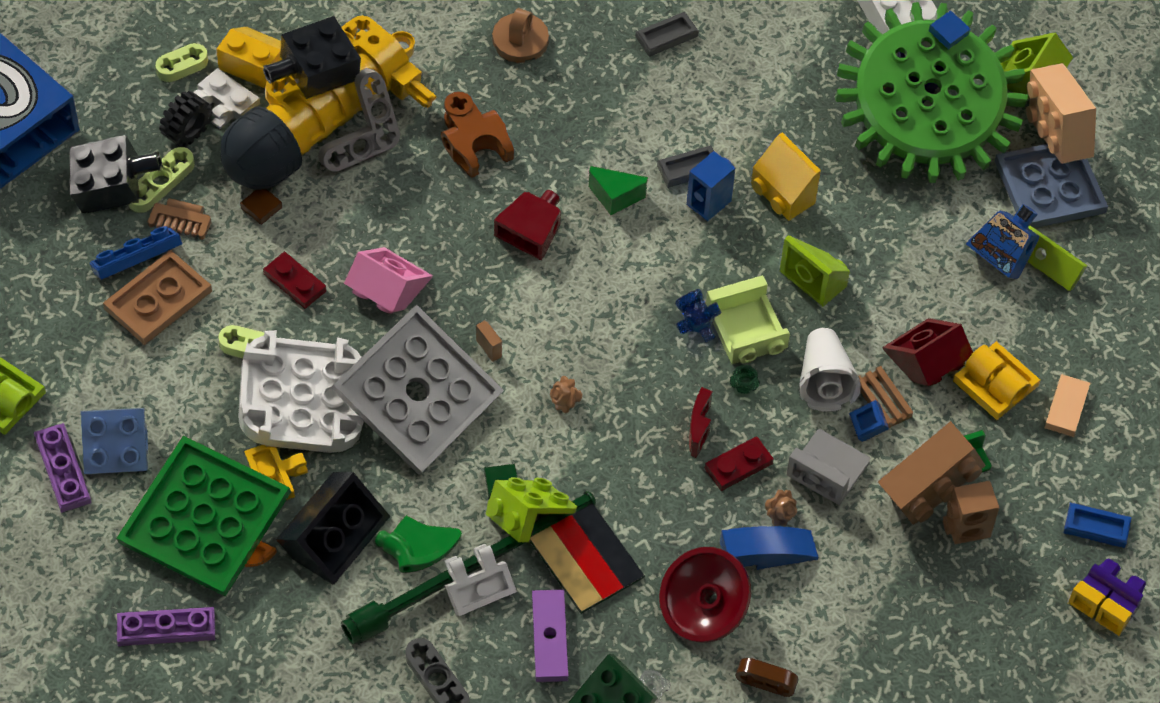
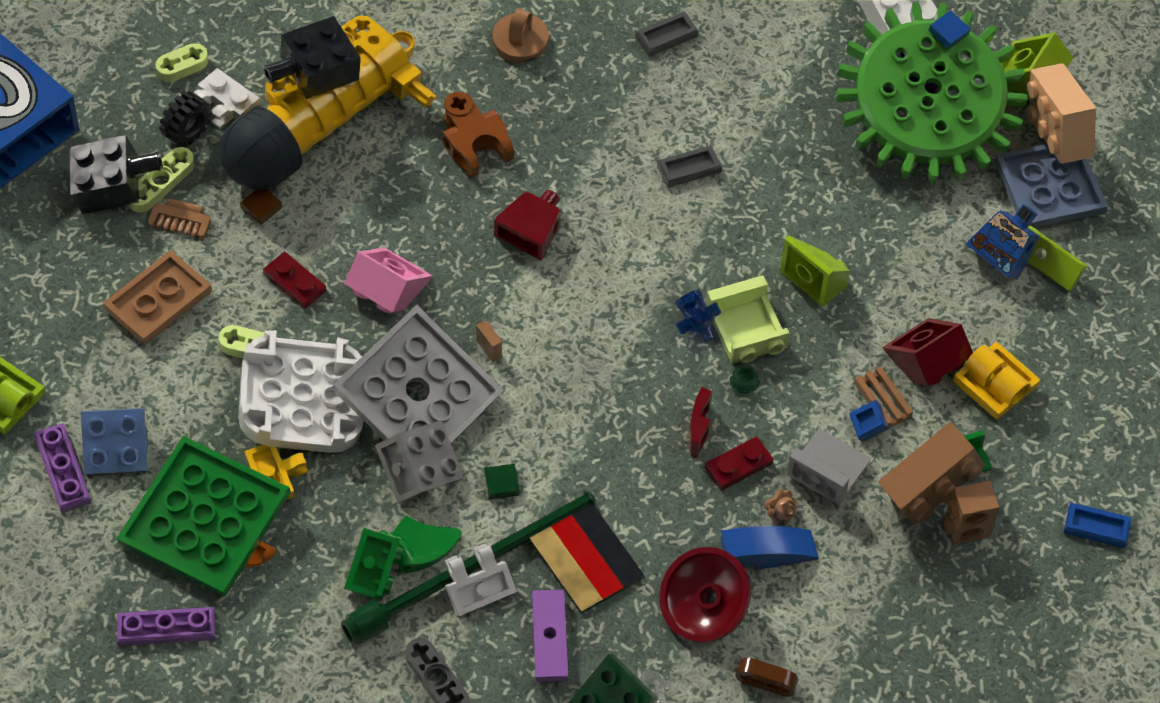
blue tile [89,226,183,280] -> none
yellow slope [216,27,282,88] -> none
black slope [276,472,391,585] -> none
light grey beam [318,68,400,172] -> none
lime bracket [485,477,577,542] -> none
medium nougat plant [550,376,582,413] -> none
green slope [588,166,648,215] -> none
blue brick [686,151,736,221] -> none
yellow slope [751,132,821,221] -> none
white cone [799,328,861,411] -> none
light nougat tile [1045,374,1090,437] -> none
hips [1068,558,1146,636] -> none
none -> green bracket [344,528,404,601]
none -> light grey bracket [375,421,463,503]

